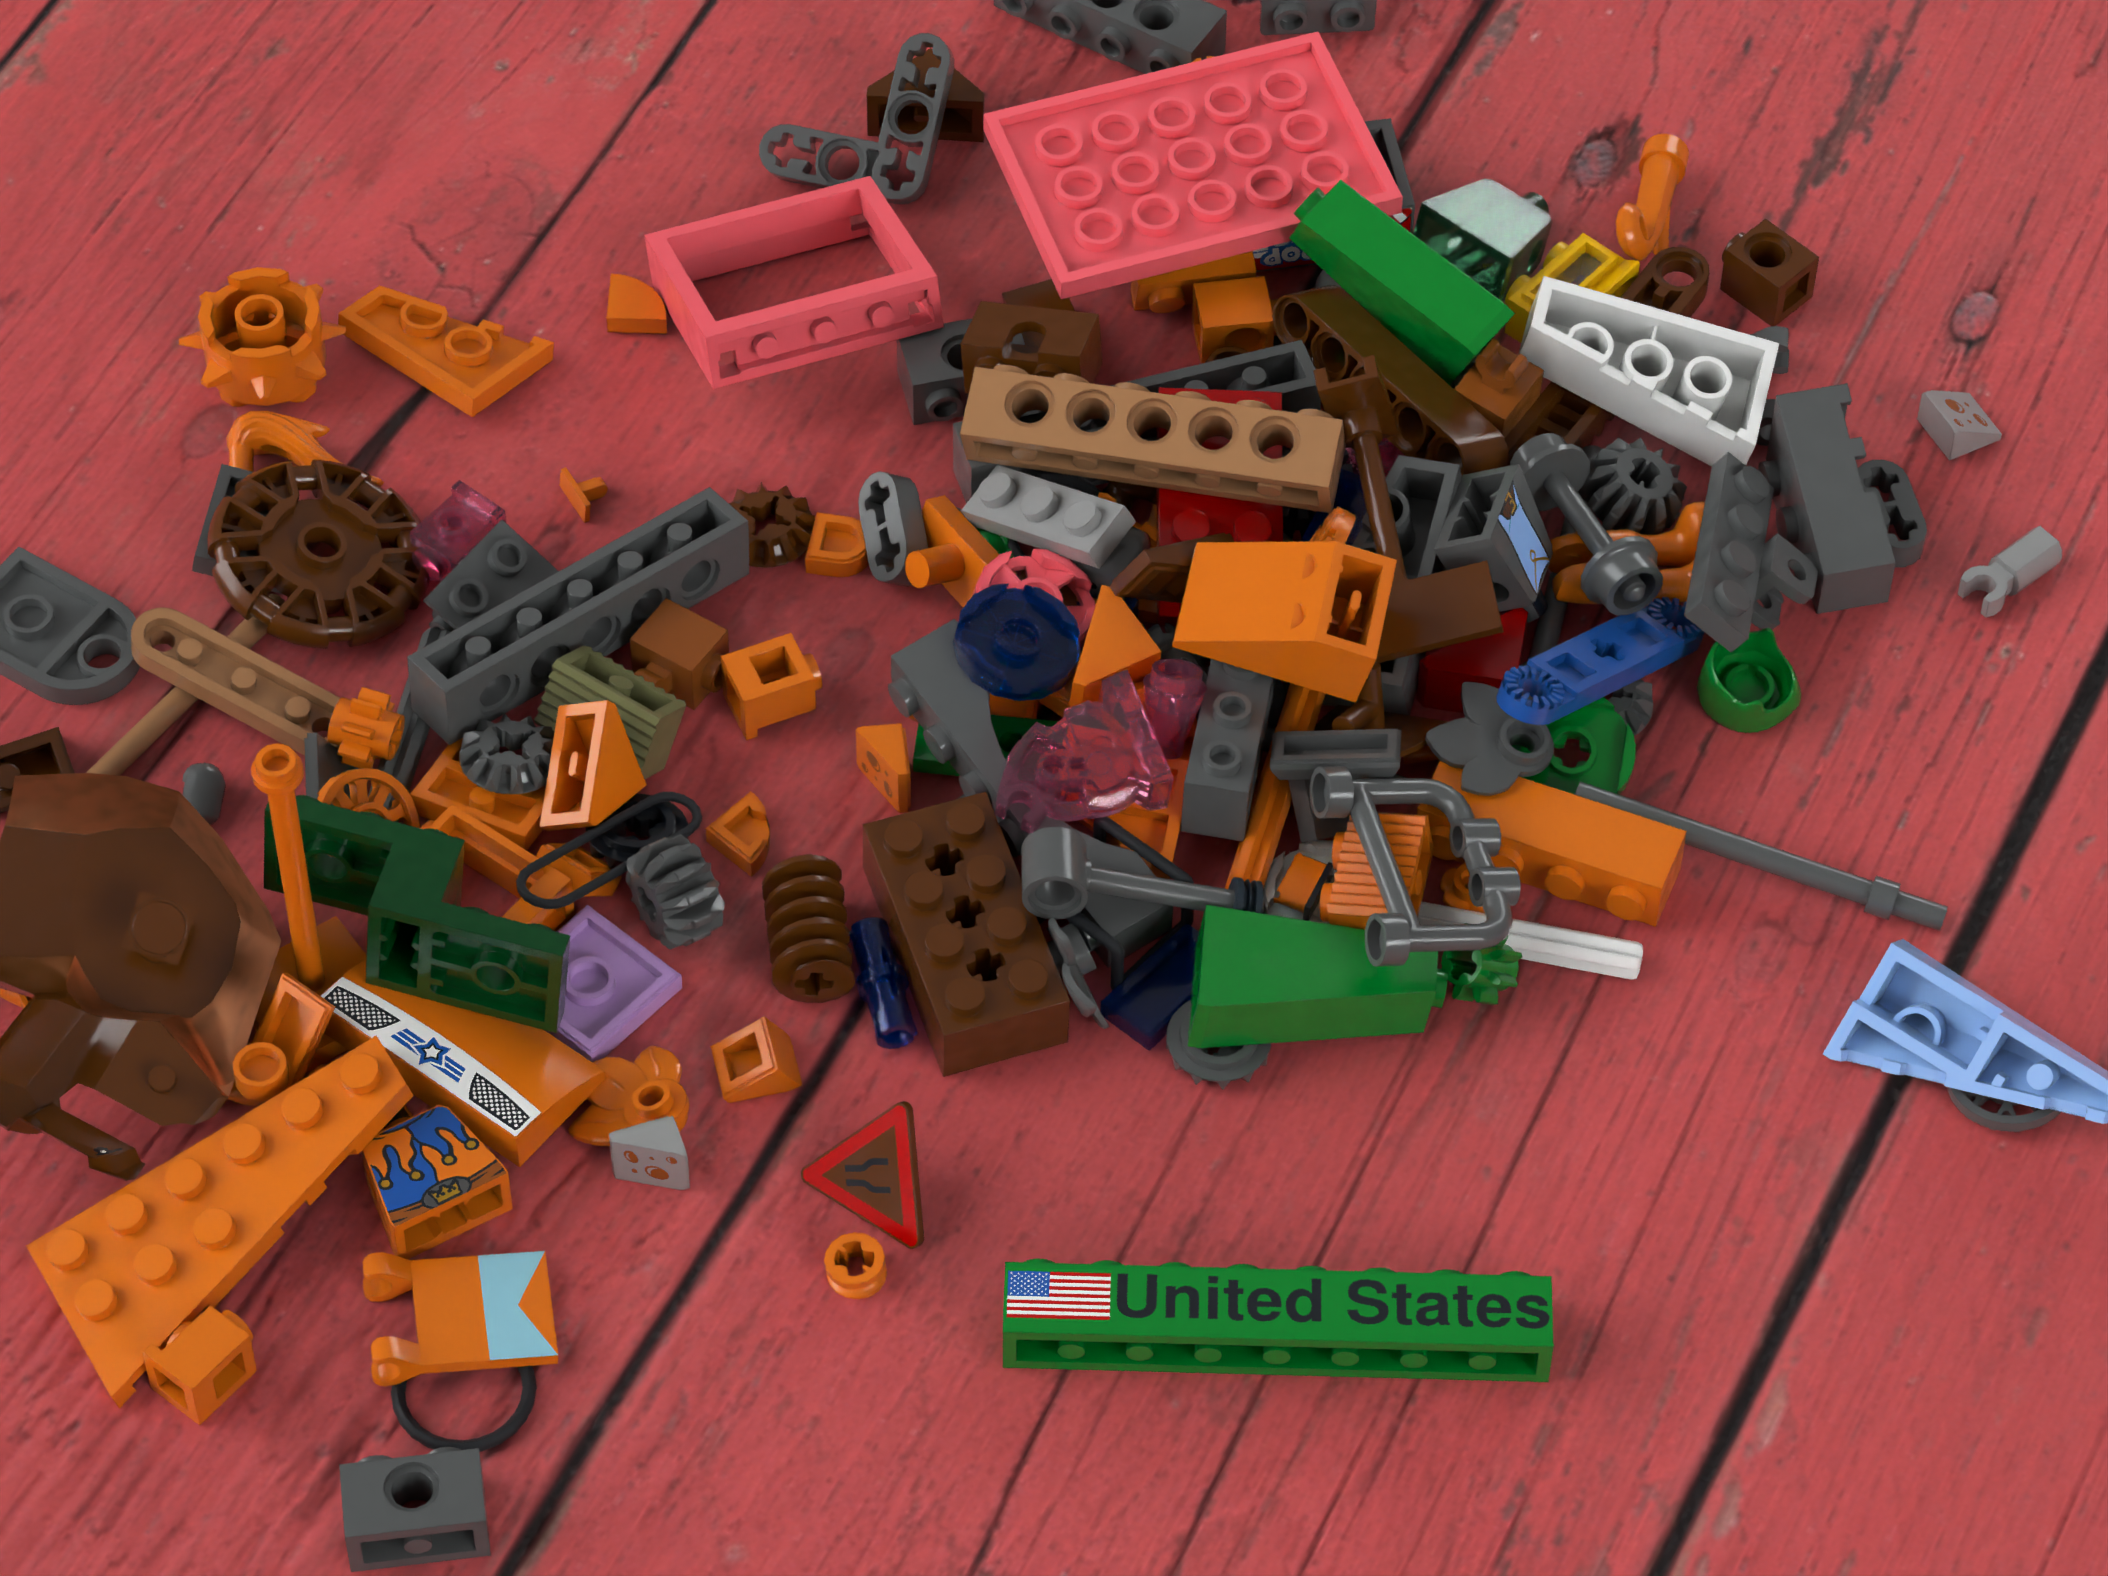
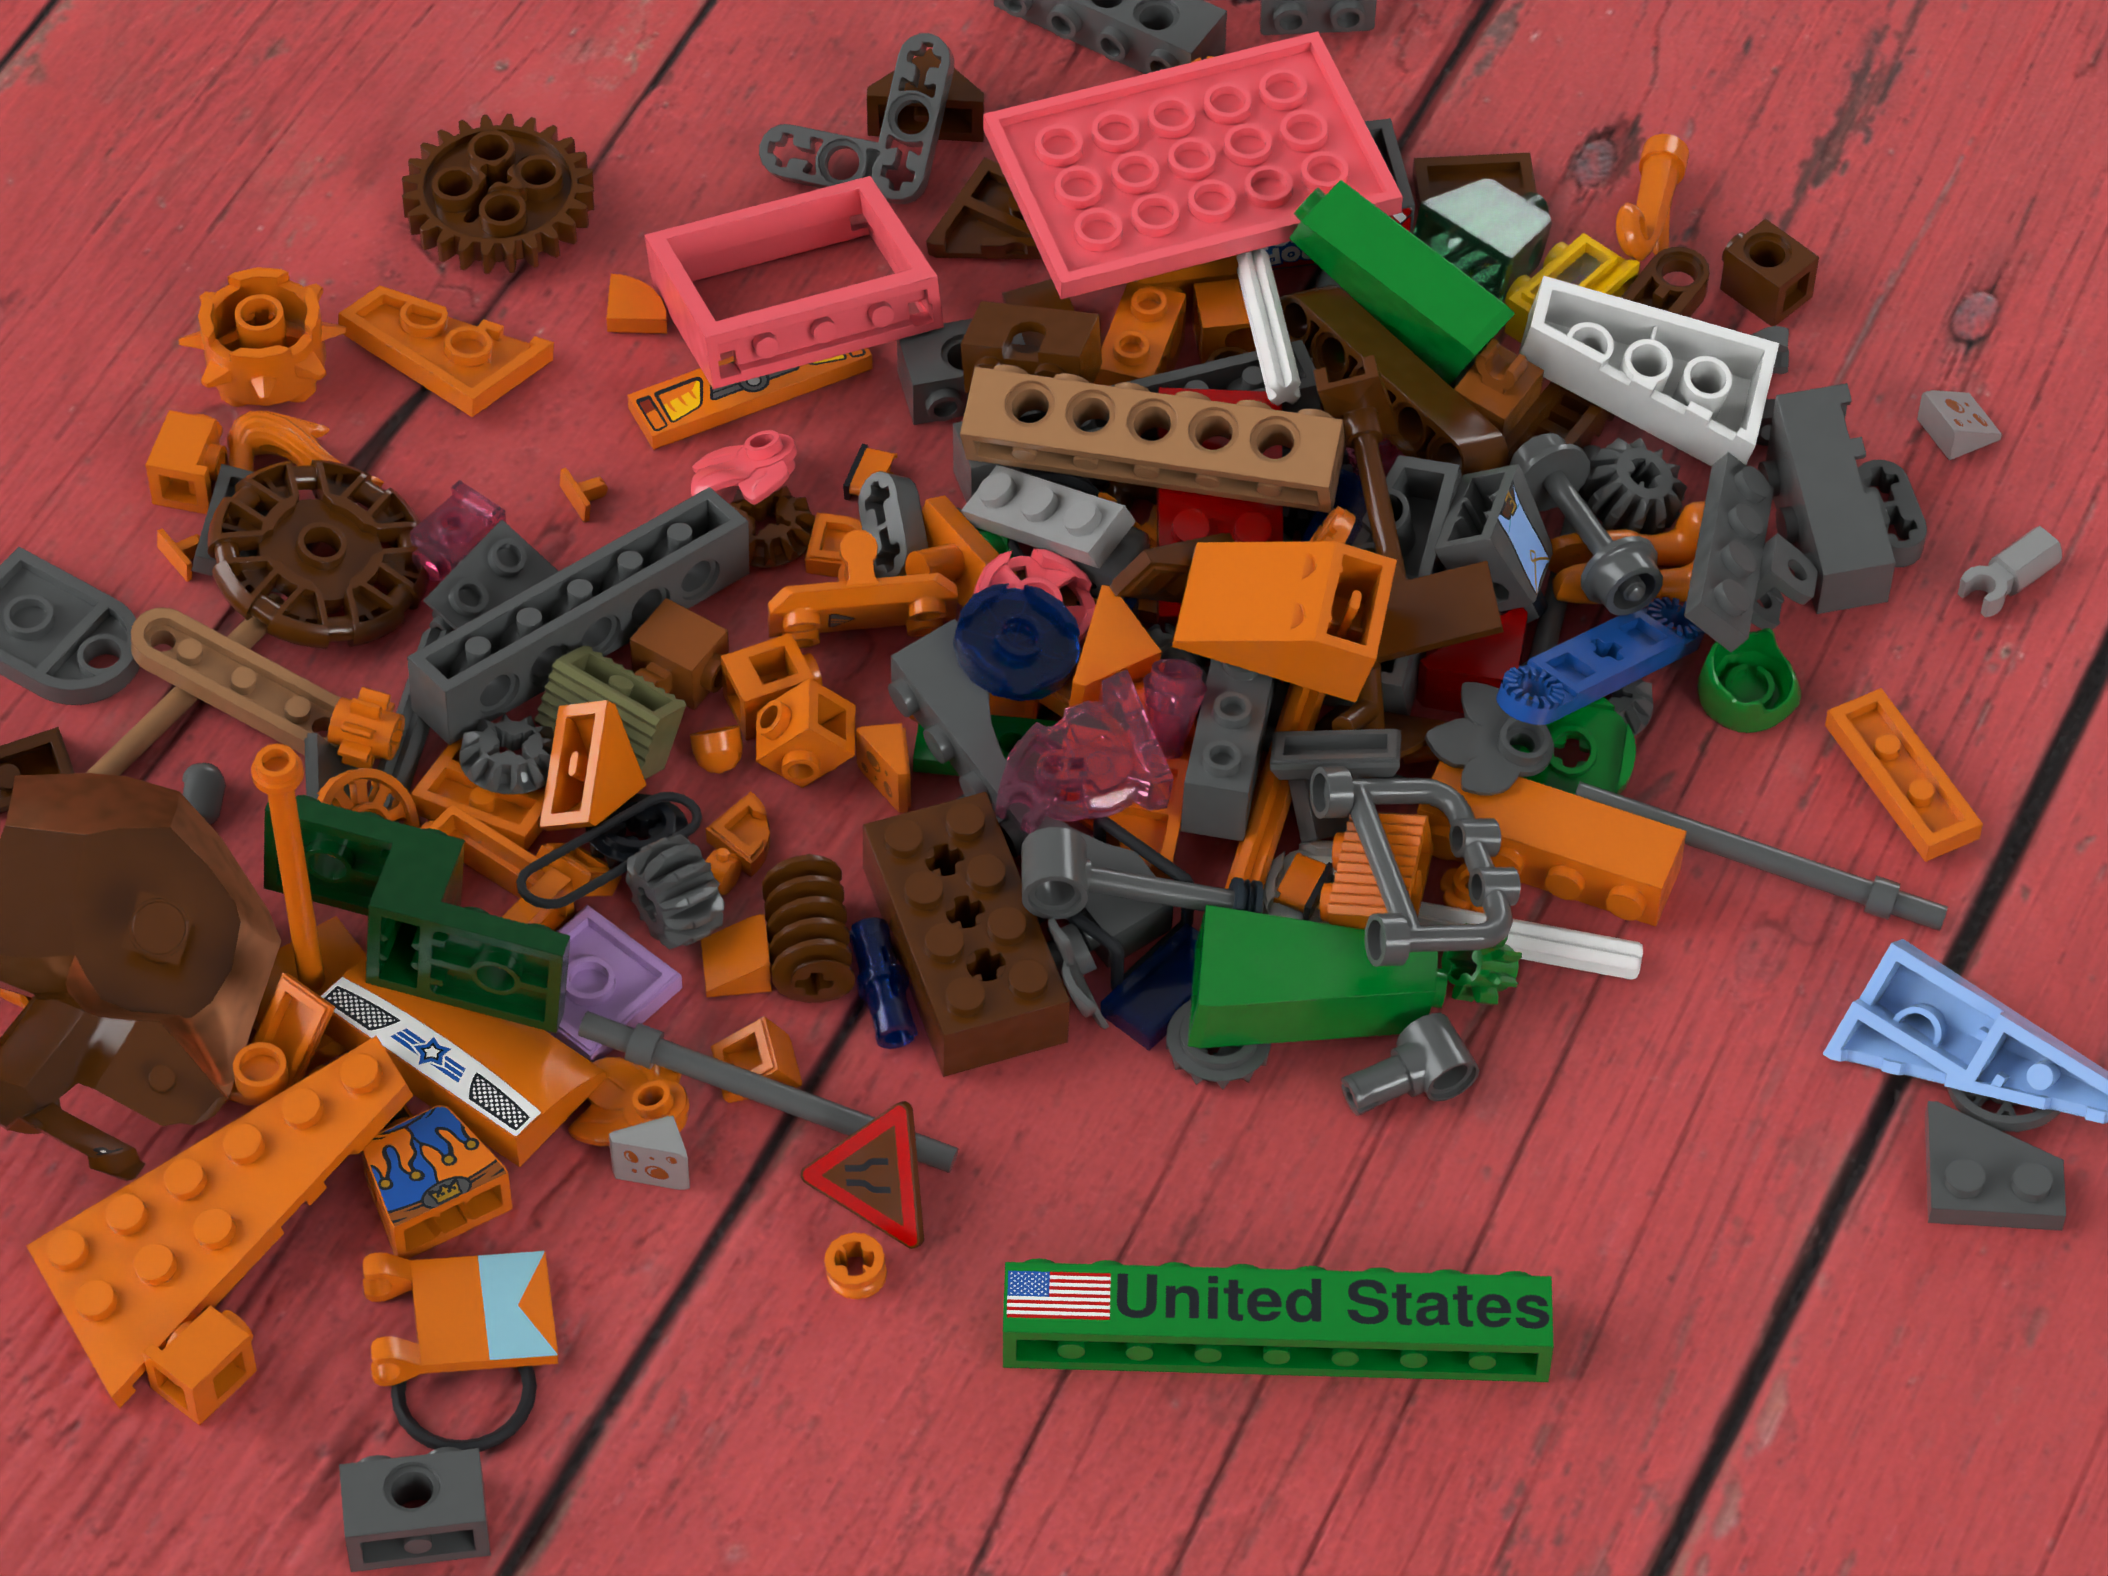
none -> orange brick [146,410,227,515]
none -> orange piece [157,528,200,582]
none -> reddish brown gear [402,114,595,274]
none -> dark grey bar [578,1011,959,1173]
none -> orange tile [627,348,873,450]
none -> orange hinge [690,725,743,774]
none -> coral plate [691,430,797,505]
none -> orange slope [701,914,771,998]
none -> orange piece [705,848,742,895]
none -> orange brick [756,678,856,788]
none -> orange shield [768,530,958,648]
none -> orange piece [843,443,898,501]
none -> reddish brown wing [926,157,1042,259]
none -> orange brick [1093,281,1186,386]
none -> white axle [1236,249,1301,406]
none -> dark grey pin [1341,1013,1480,1116]
none -> reddish brown tile [1412,153,1537,217]
none -> orange plate [1825,688,1983,862]
none -> dark grey wing [1925,1101,2066,1231]

